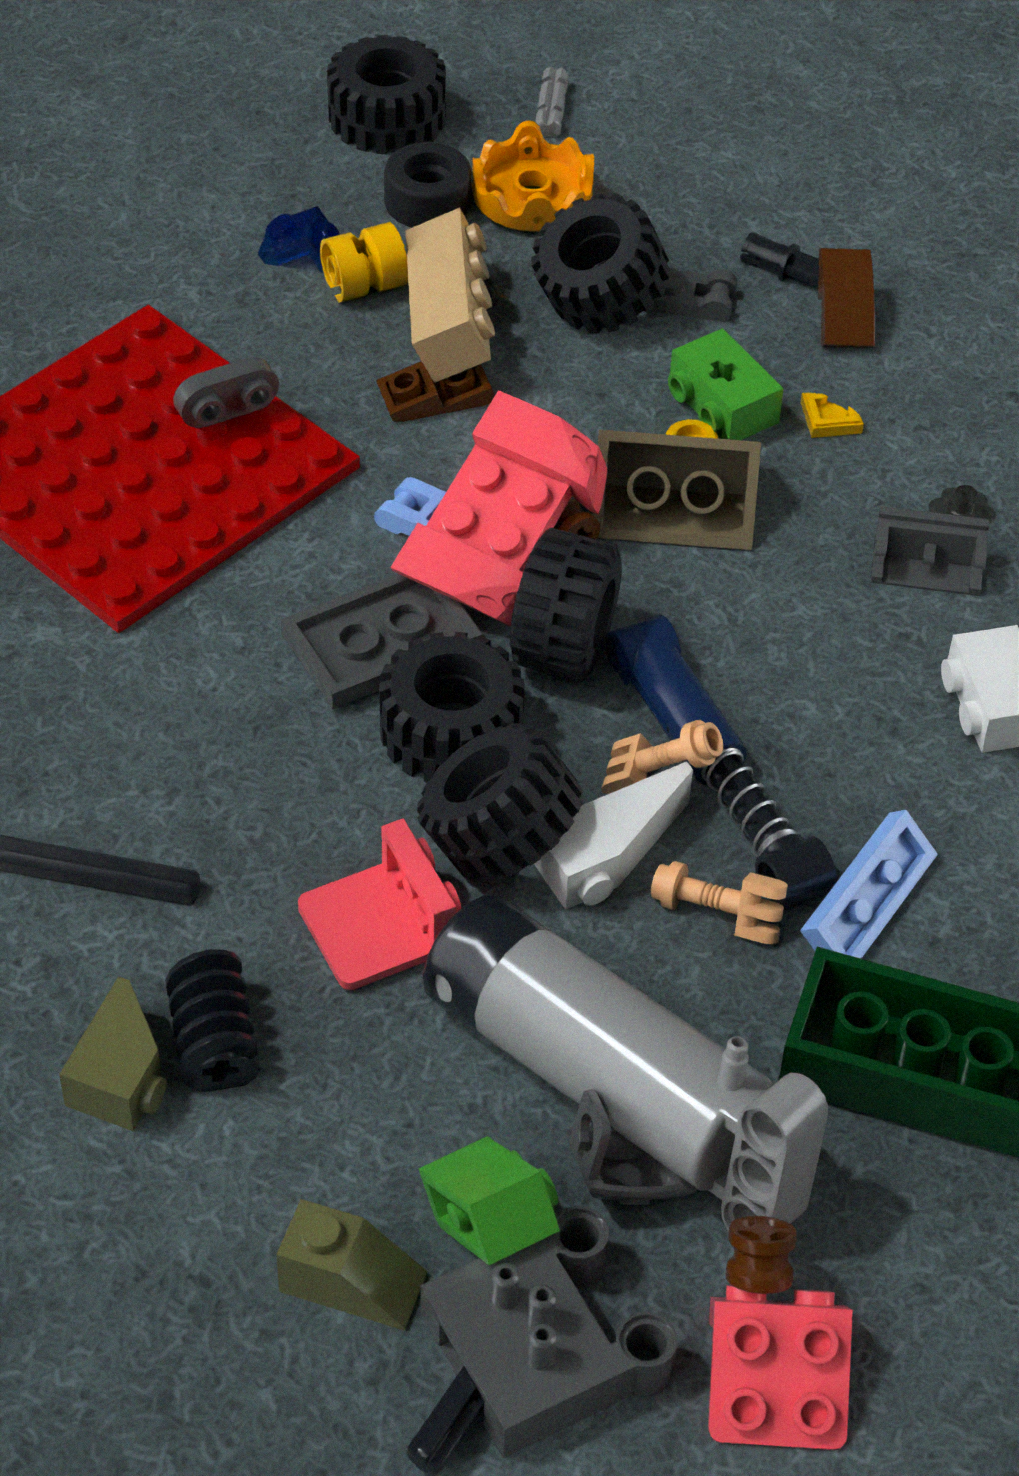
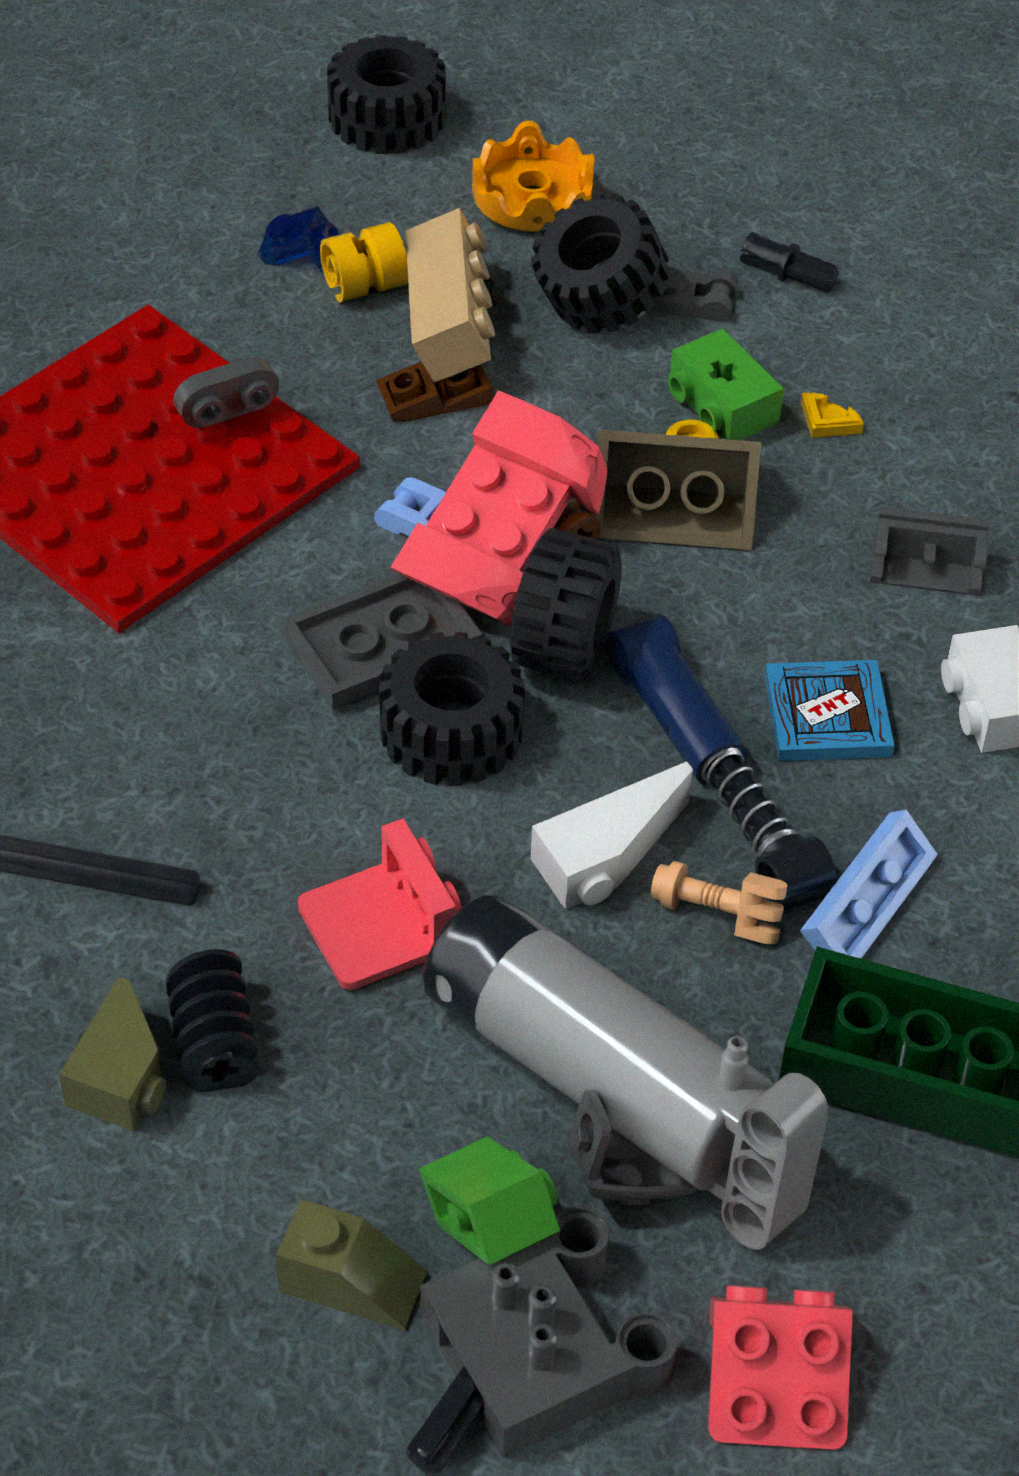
black tyre [384,142,472,228] -> none
black tyre [417,723,582,883] -> none
light grey axle [535,66,568,137] -> none
light nougat hinge [601,720,723,794] -> none
reddish brown wheel [725,1216,797,1294] -> none
reddish brown slope [818,248,875,348] -> none
clear smoke plant [929,485,996,524] -> none
none -> dark azure tile [764,660,894,761]

